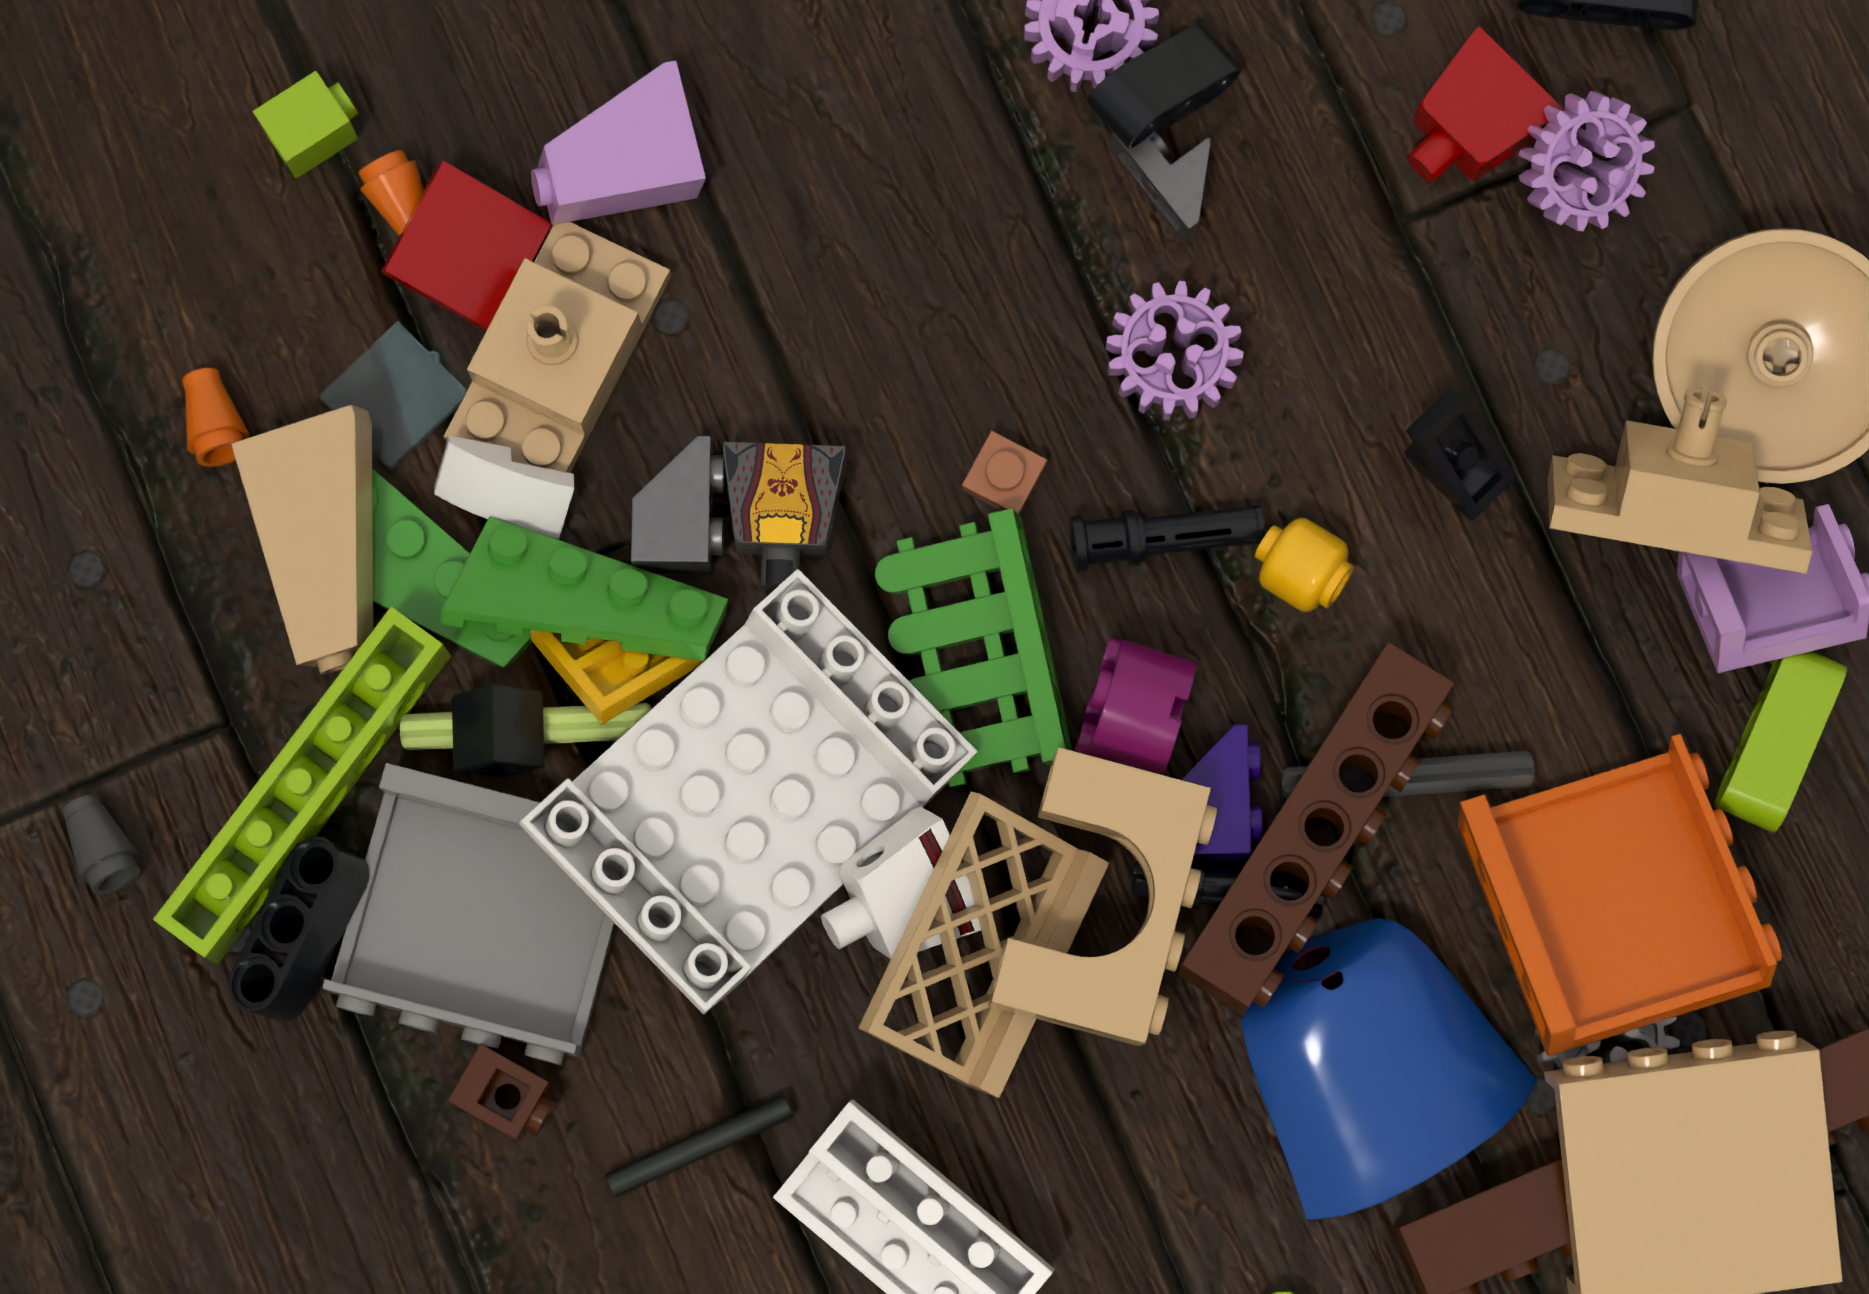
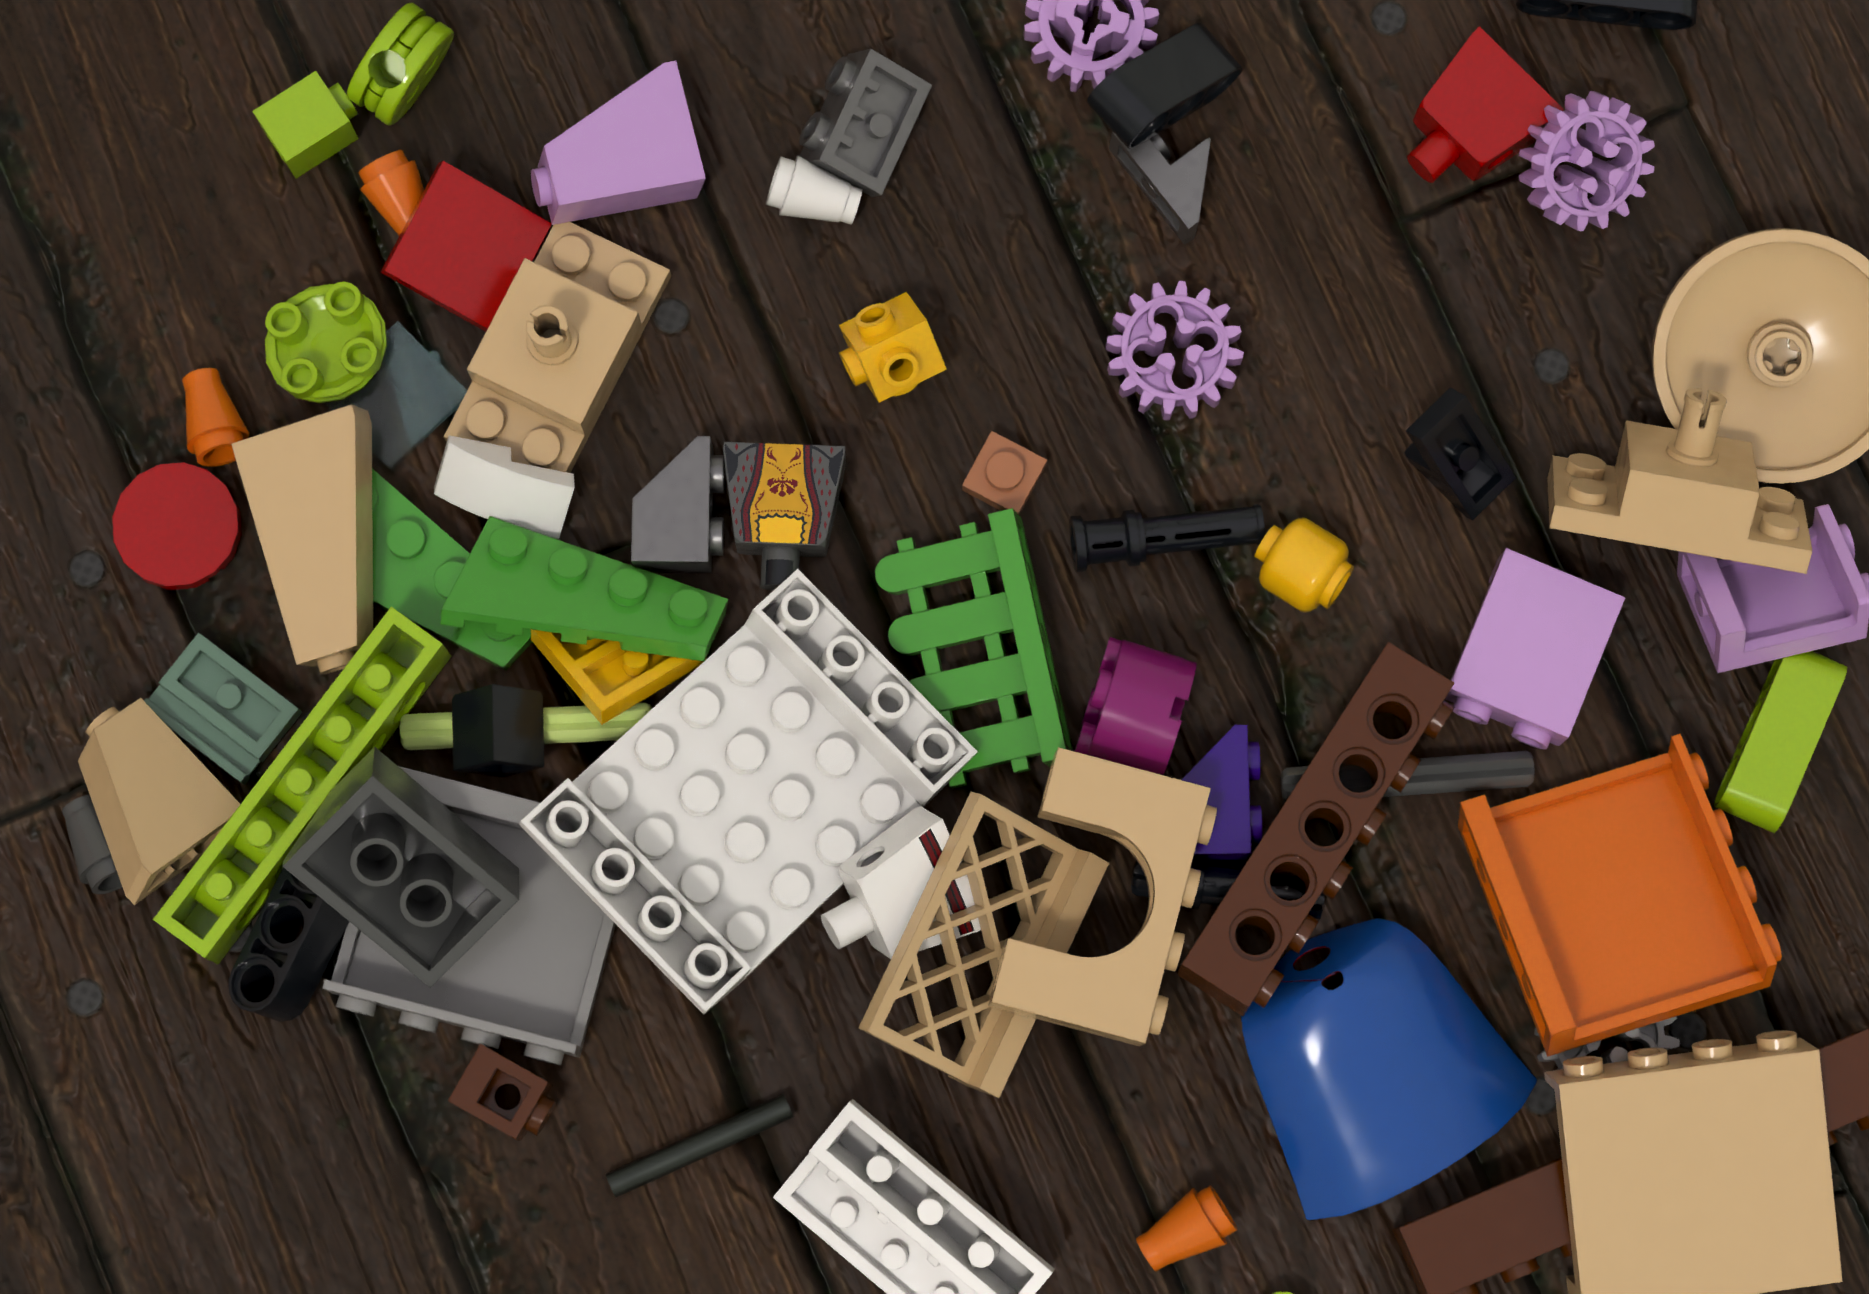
none -> tan slope [78,698,240,905]
none -> red tile [112,462,242,590]
none -> sand green plate [144,632,302,785]
none -> lime dish [265,281,387,403]
none -> dark grey slope [283,747,519,988]
none -> lime head [347,2,454,126]
none -> white cone [766,155,863,225]
none -> flat silver bracket [799,49,932,197]
none -> yellow brick [839,292,947,403]
none -> orange cone [1136,1185,1238,1272]
none -> lavender panel [1446,548,1625,749]

